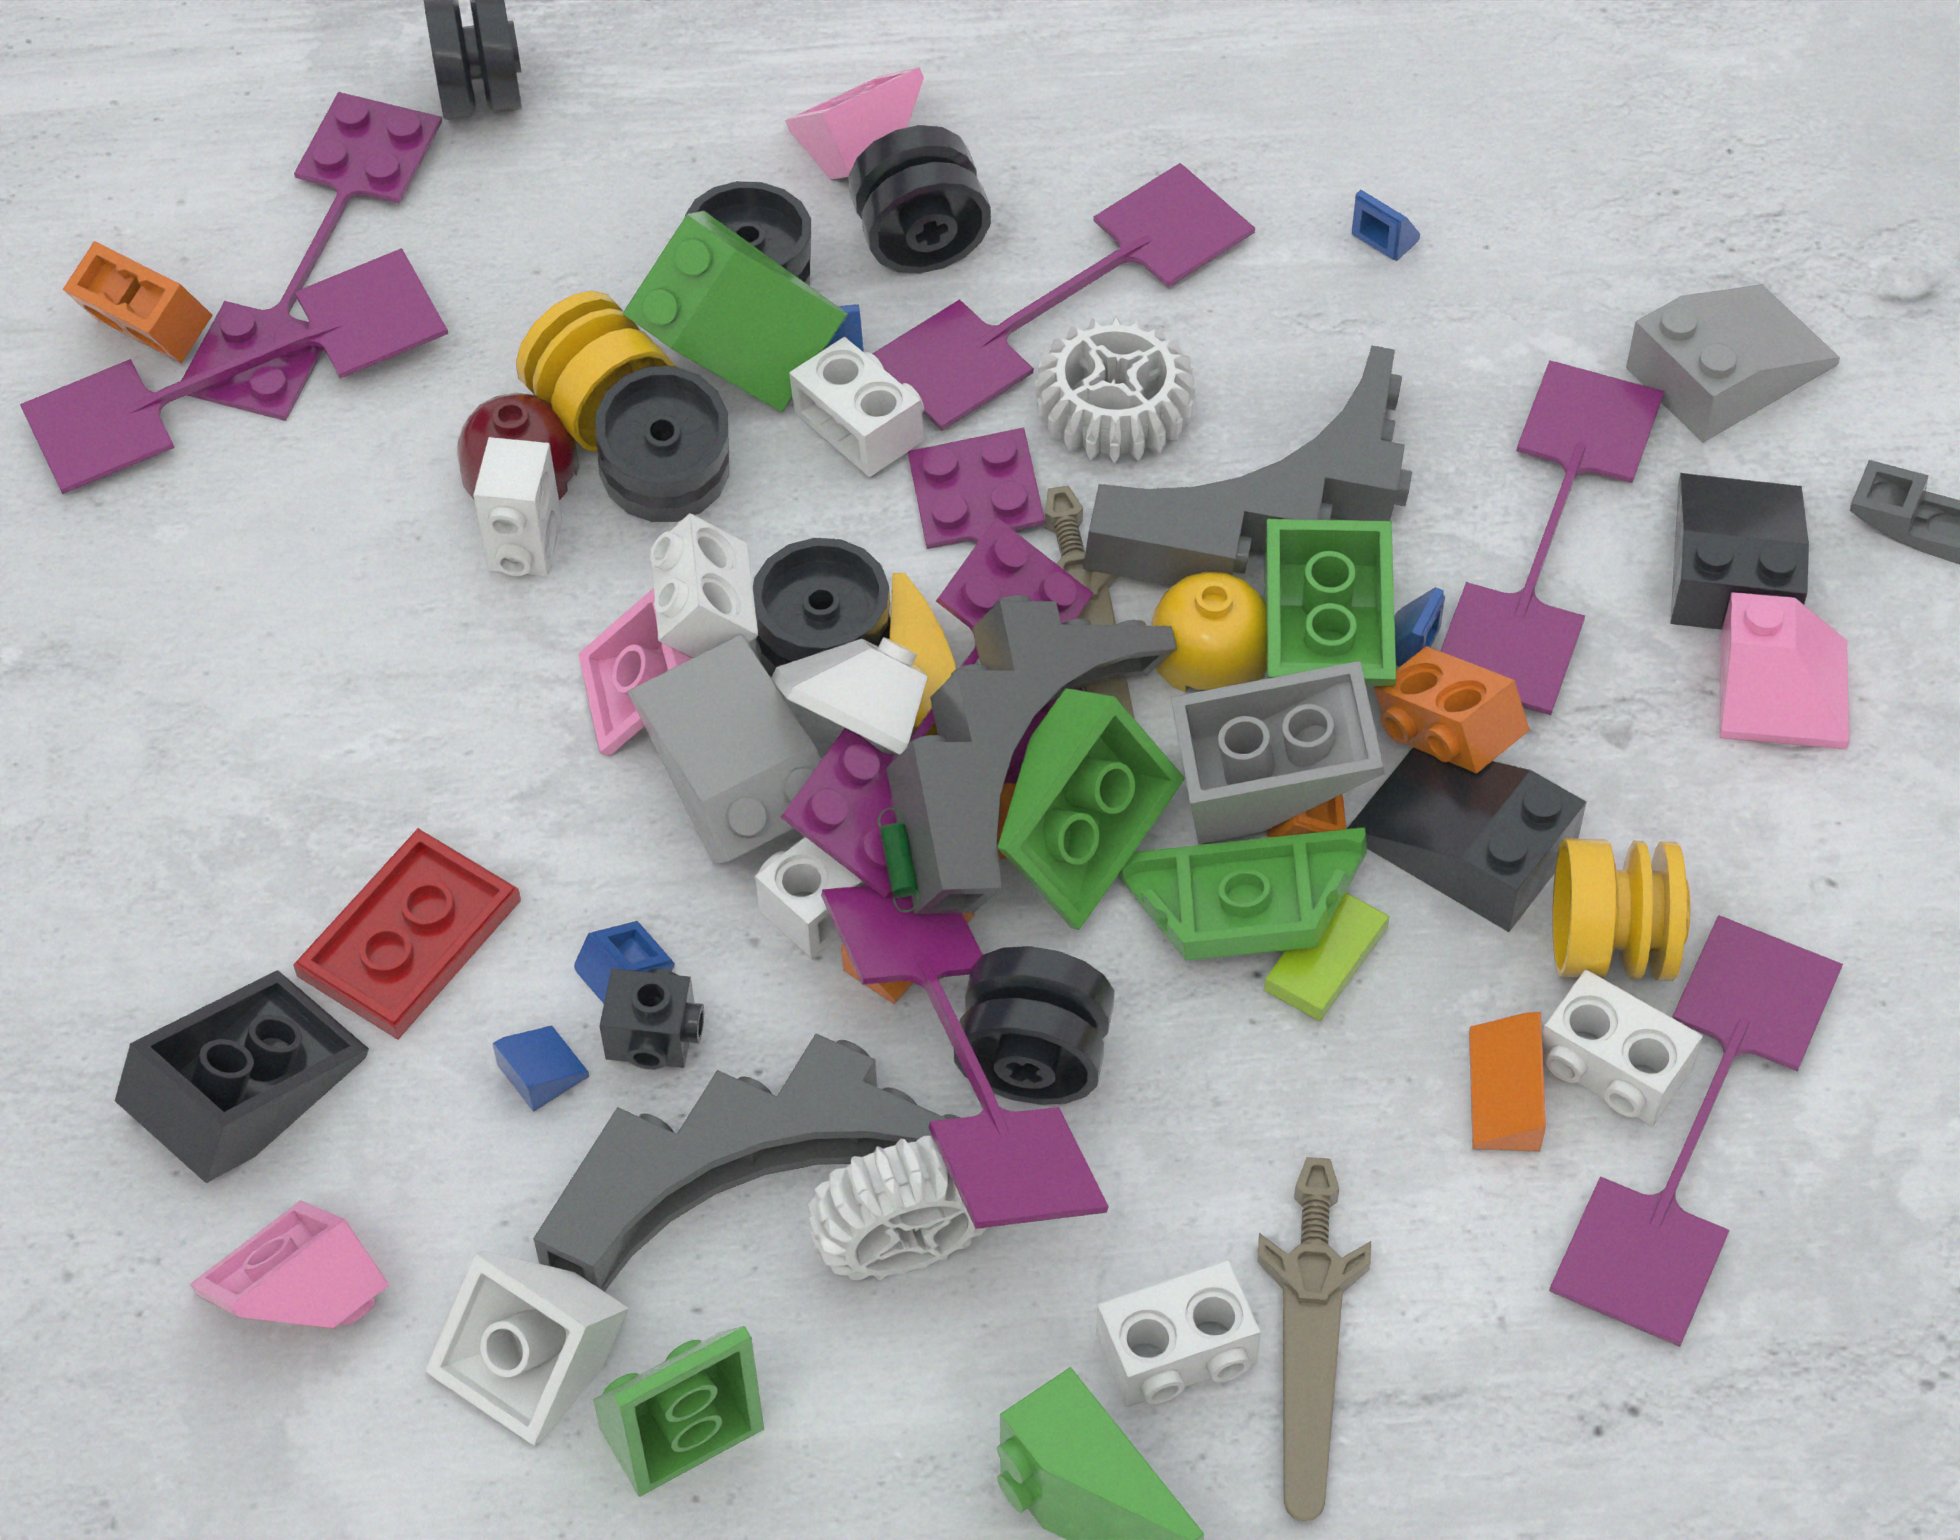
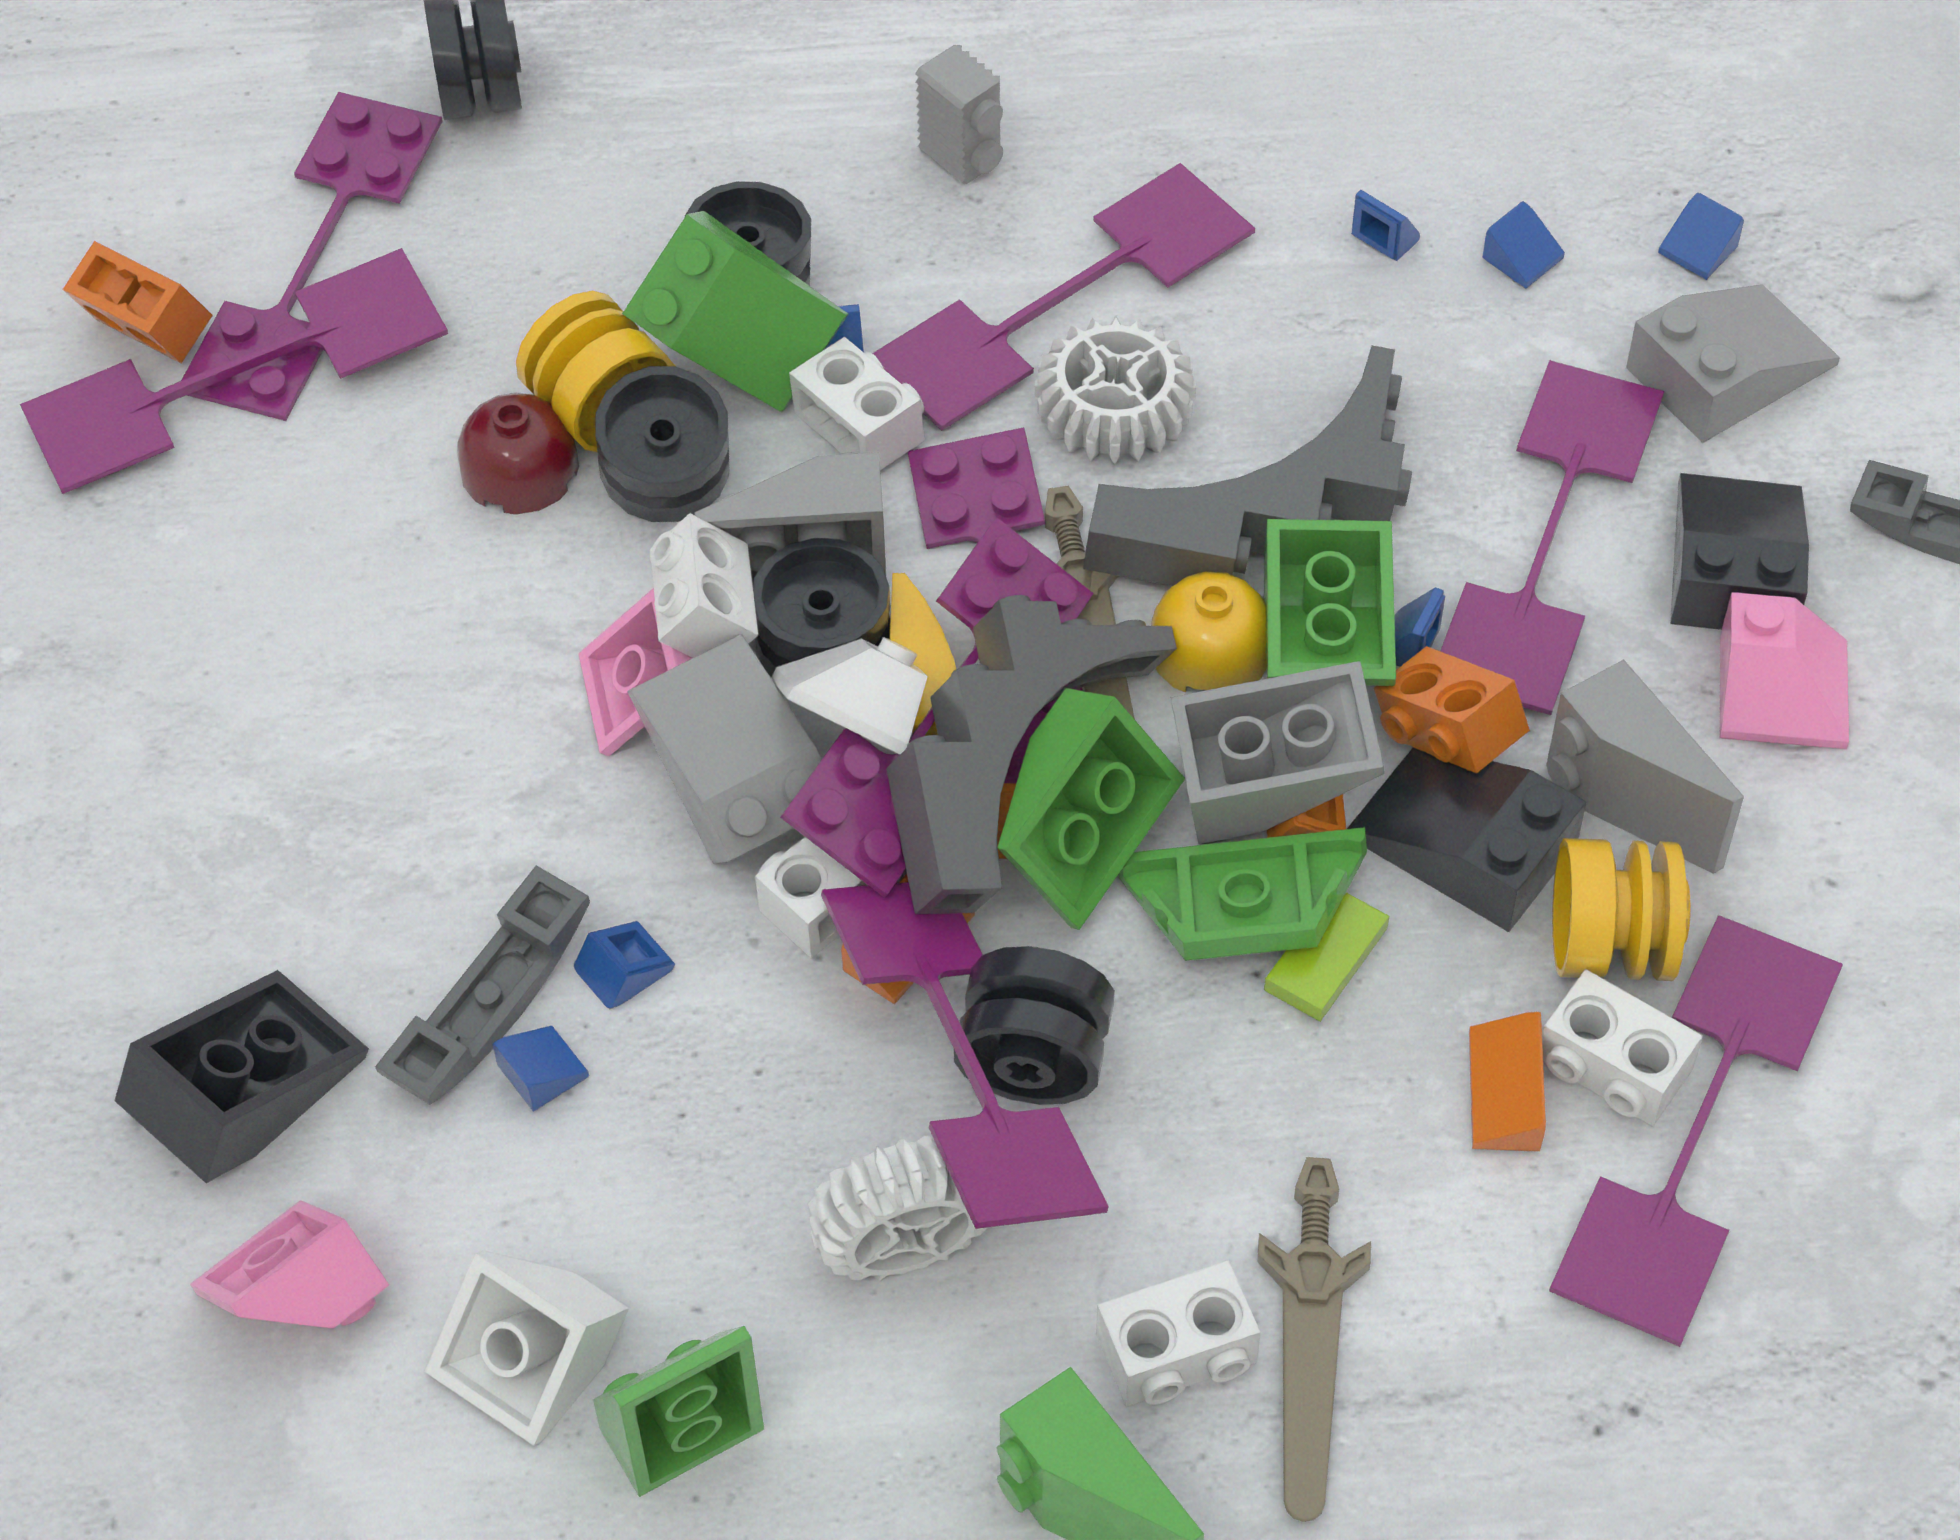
red tile [293,828,521,1040] -> none
white brick [474,437,562,577] -> none
dark grey arch [533,1033,961,1292] -> none
black brick [599,968,704,1070] -> none
bright pink slope [785,67,924,179] -> none
black wheel [849,125,991,274] -> none
green piece [878,808,919,912] -> none
none -> dark grey slope [375,865,590,1105]
none -> light grey slope [694,452,886,586]
none -> light grey brick [915,45,1003,184]
none -> blue slope [1482,201,1565,289]
none -> light grey slope [1546,659,1744,874]
none -> blue slope [1658,193,1744,280]

